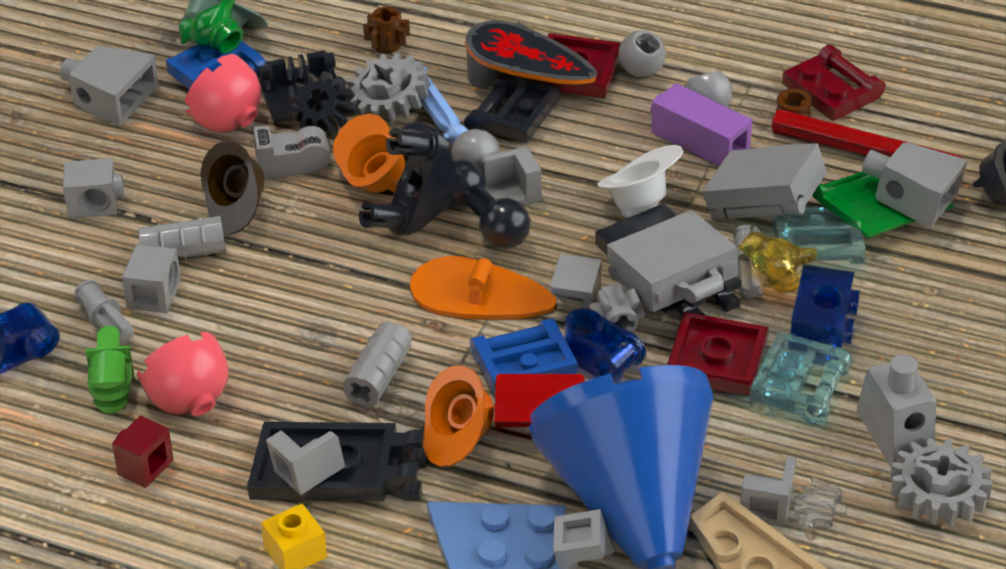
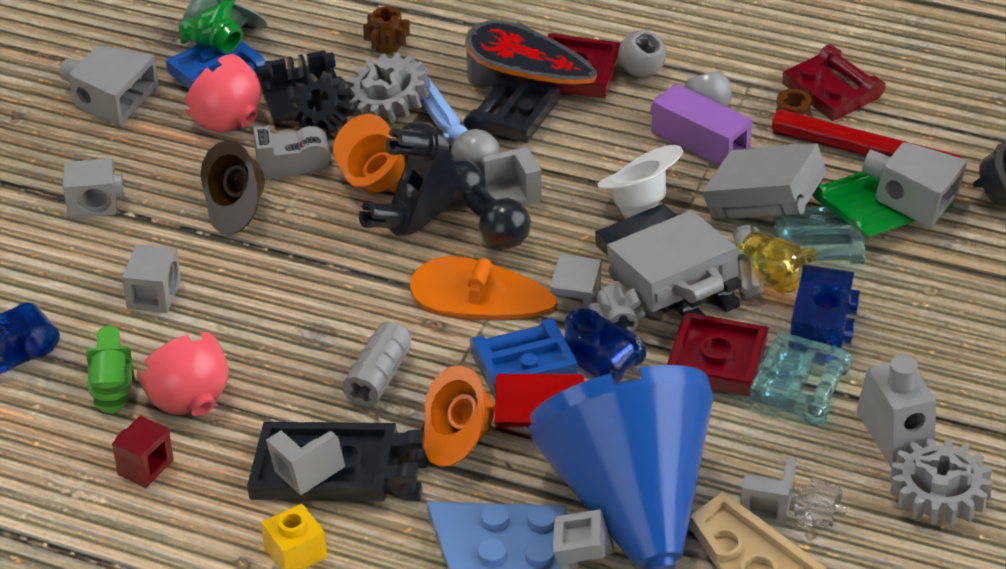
light grey axle [74,280,134,346] -> none
light grey axle [138,216,226,260] -> none

